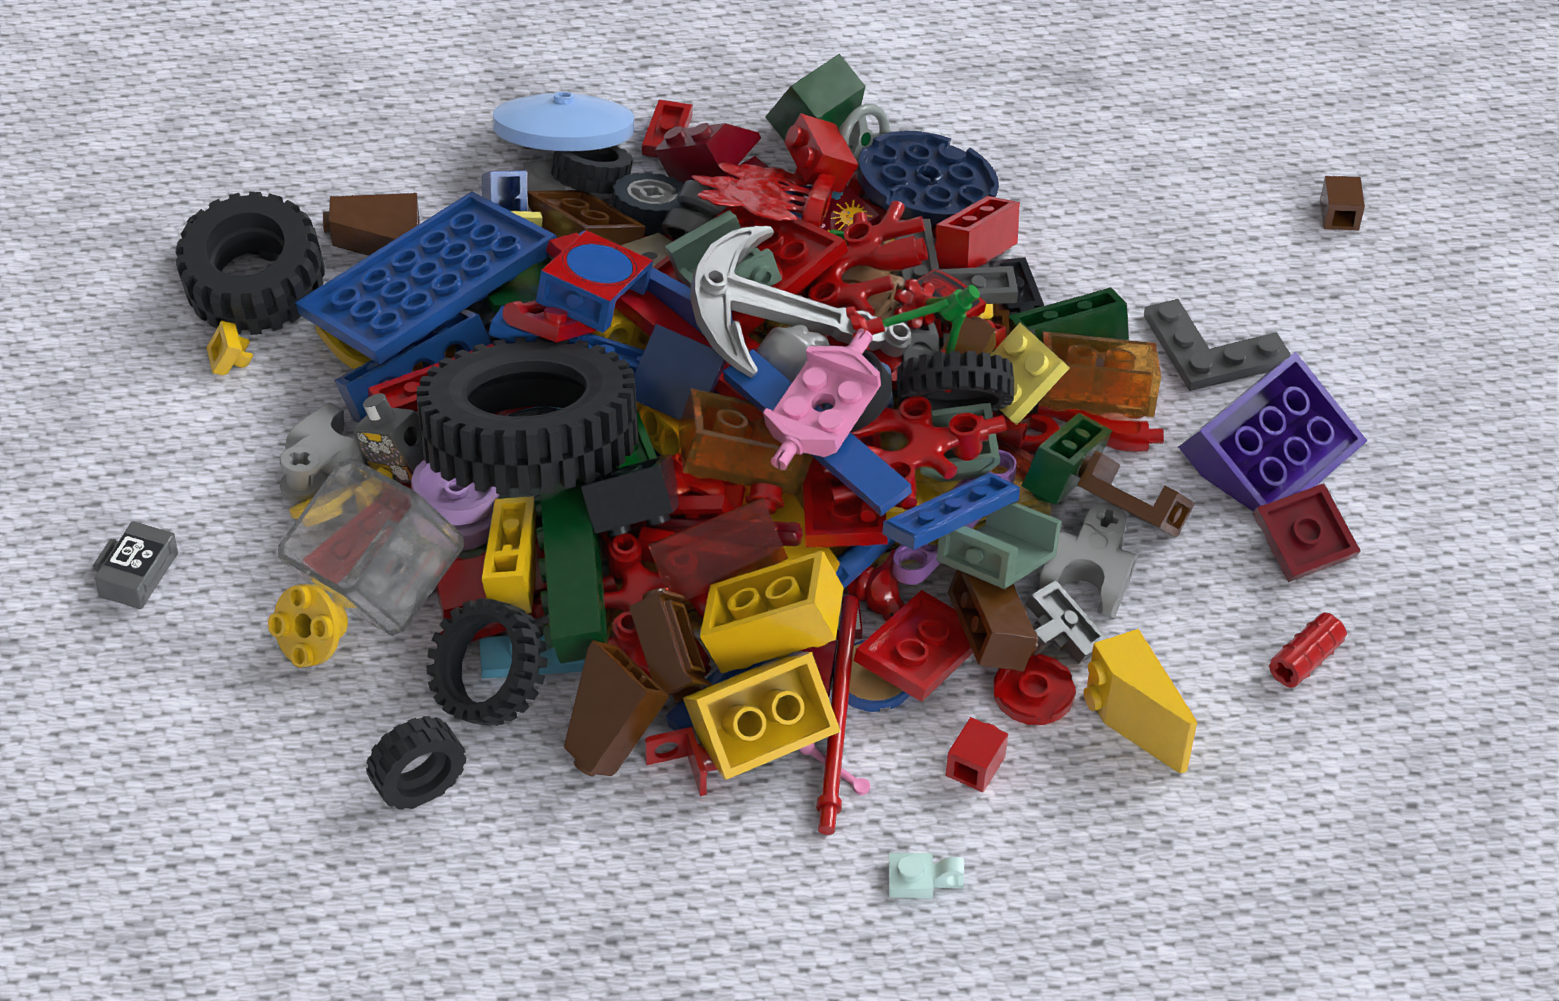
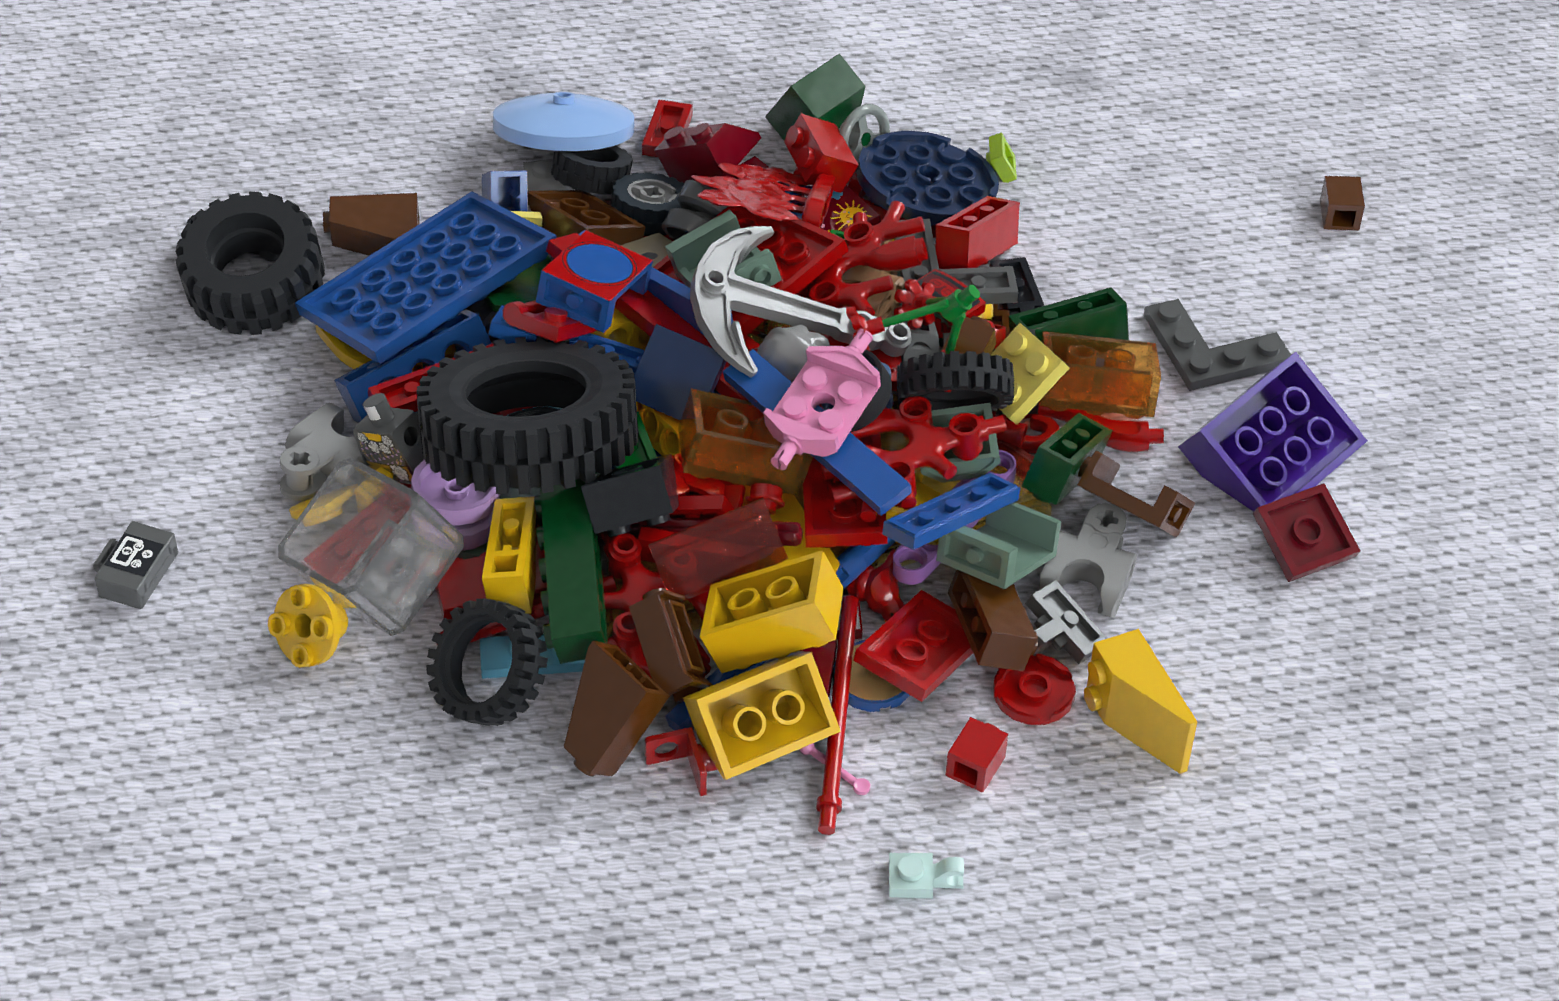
yellow tile [206,321,253,375] -> none
black tyre [366,716,467,810] -> none
red axle [1269,612,1347,688] -> none
none -> lime plate [986,132,1017,183]

